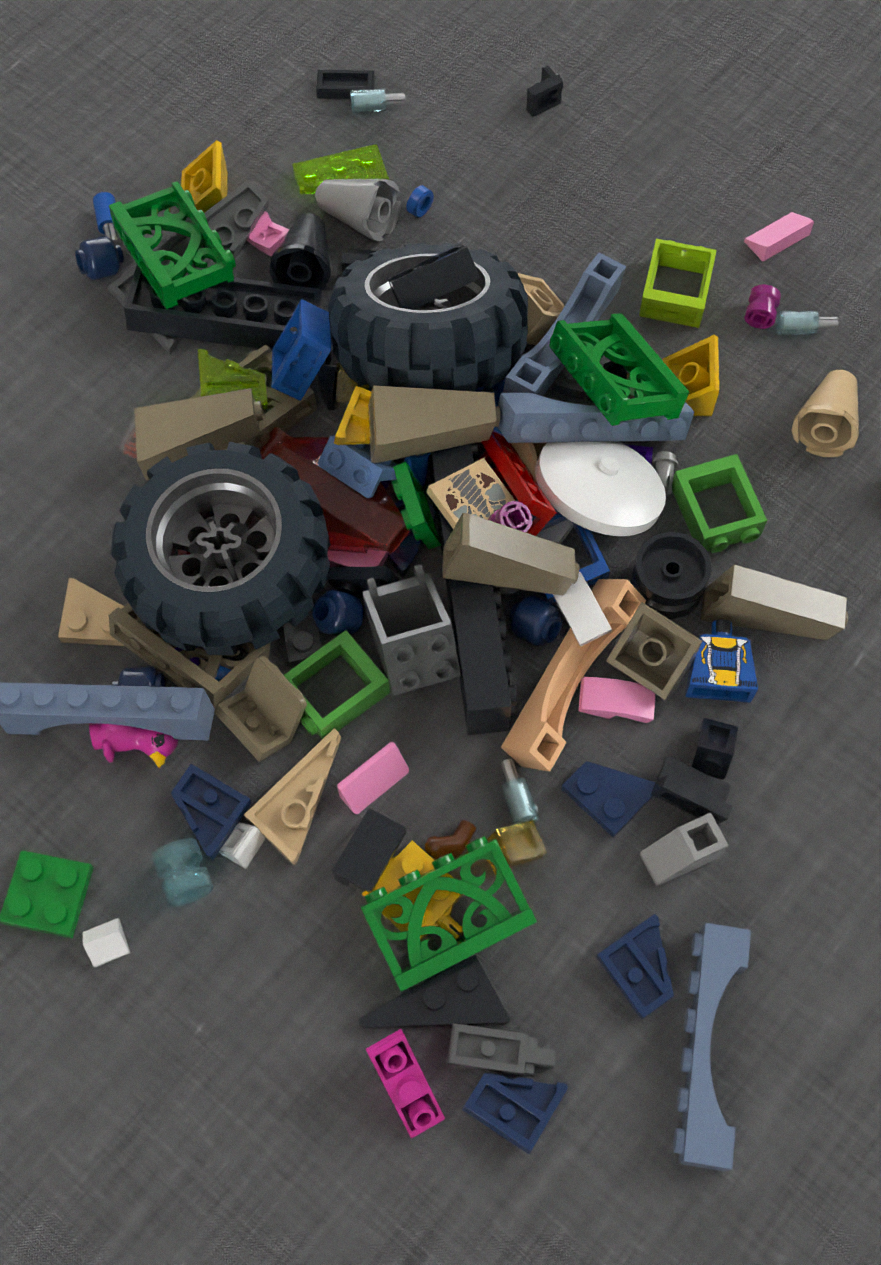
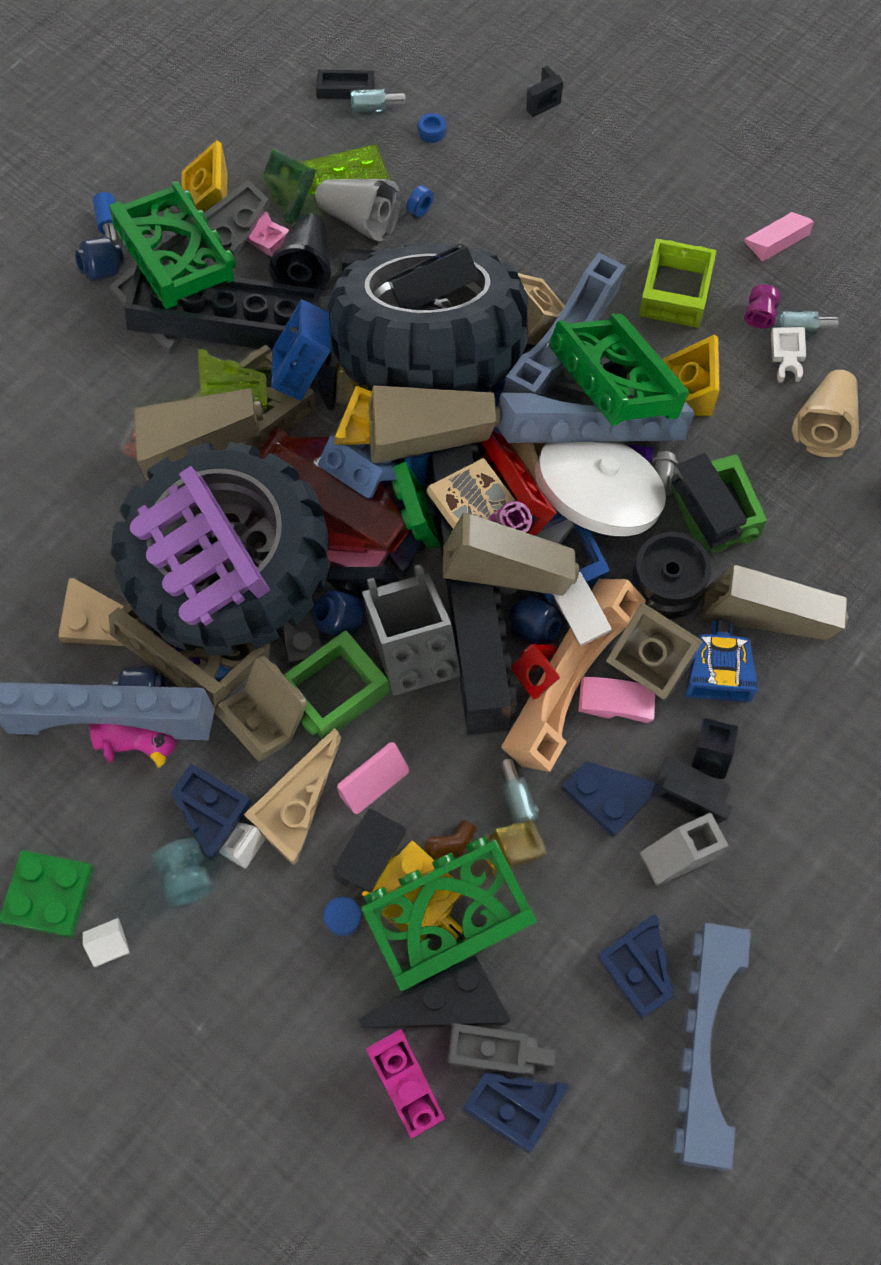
none -> medium lavender fence [130,466,271,625]
none -> clear green wing [262,148,317,224]
none -> blue tile [324,897,362,936]
none -> blue tile [417,113,446,143]
none -> red bracket [511,644,560,699]
none -> black piece [671,453,747,549]
none -> white plate [771,327,806,382]

